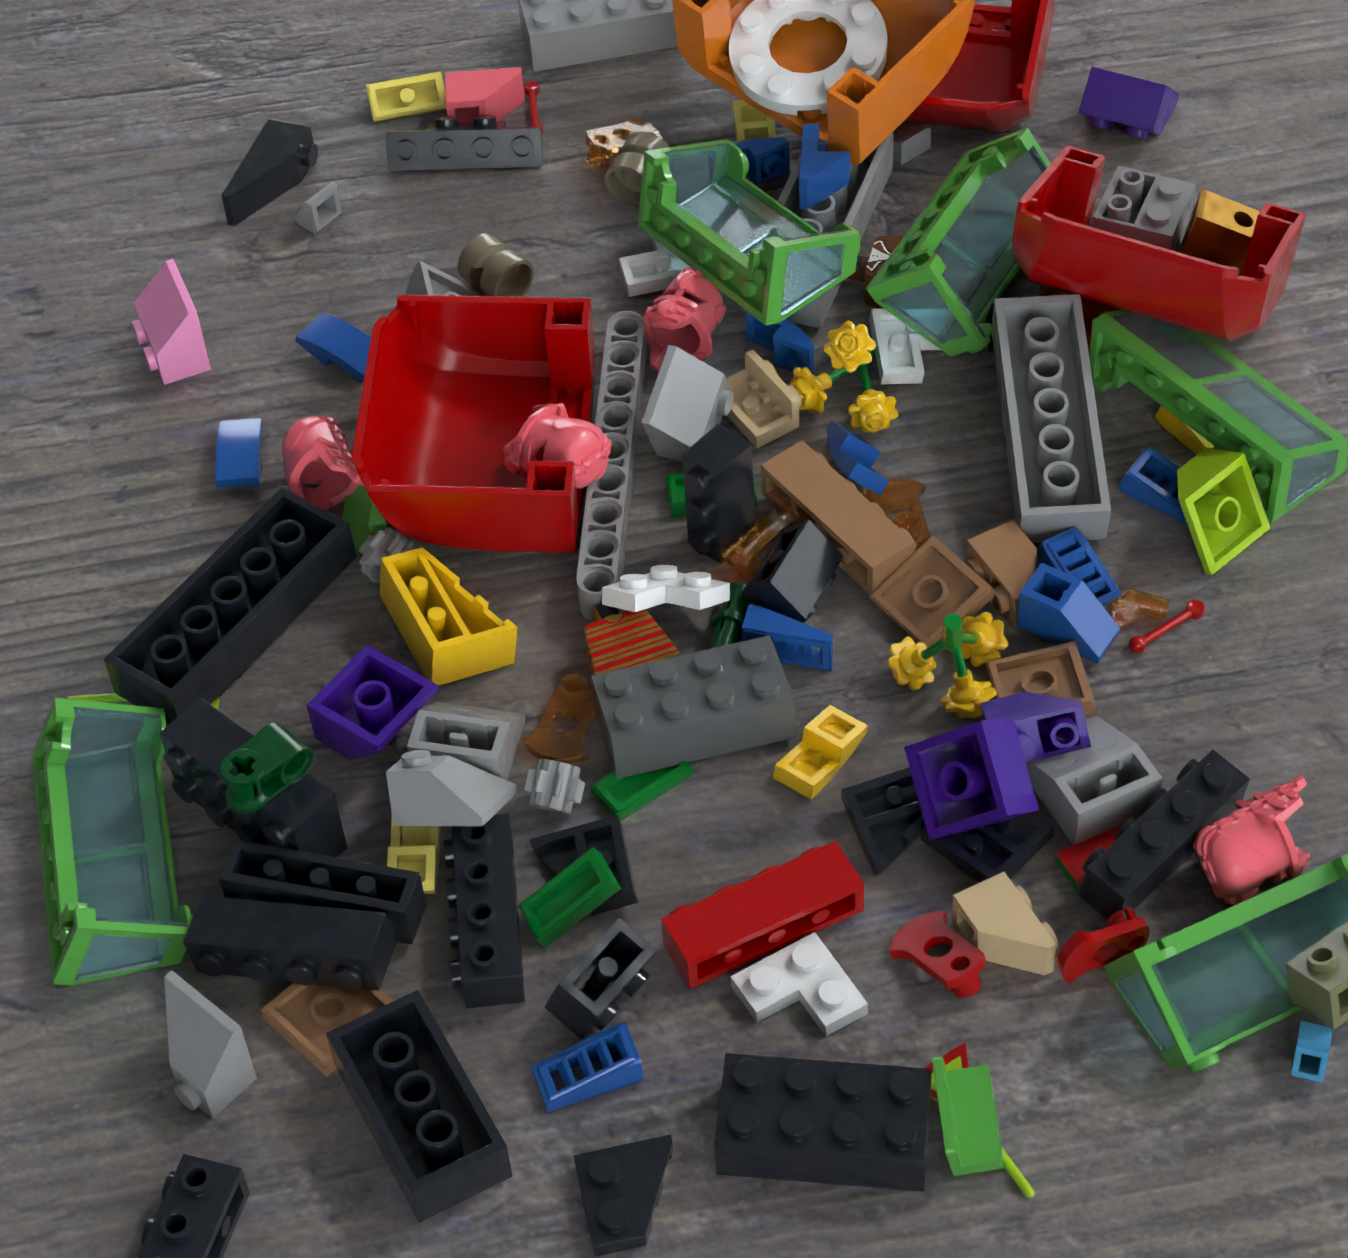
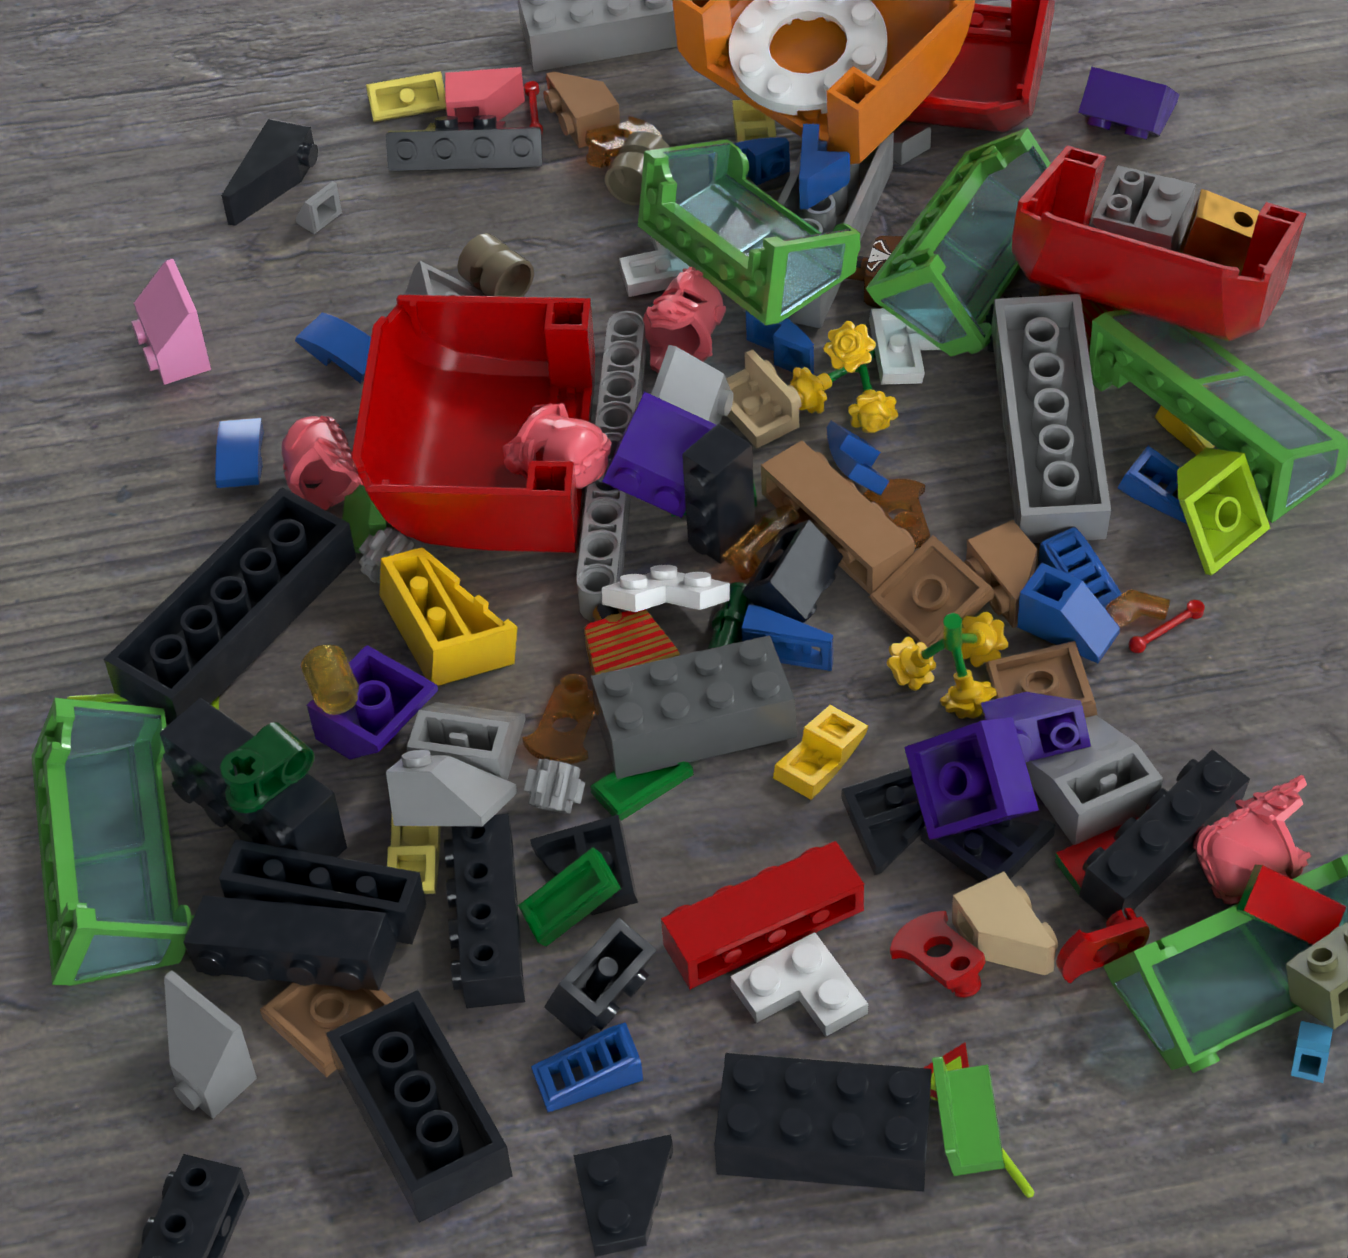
none -> clear yellow brick [301,645,359,715]
none -> medium nougat slope [543,71,621,148]
none -> dark purple slope [602,391,716,518]
none -> red tile [1236,864,1347,947]

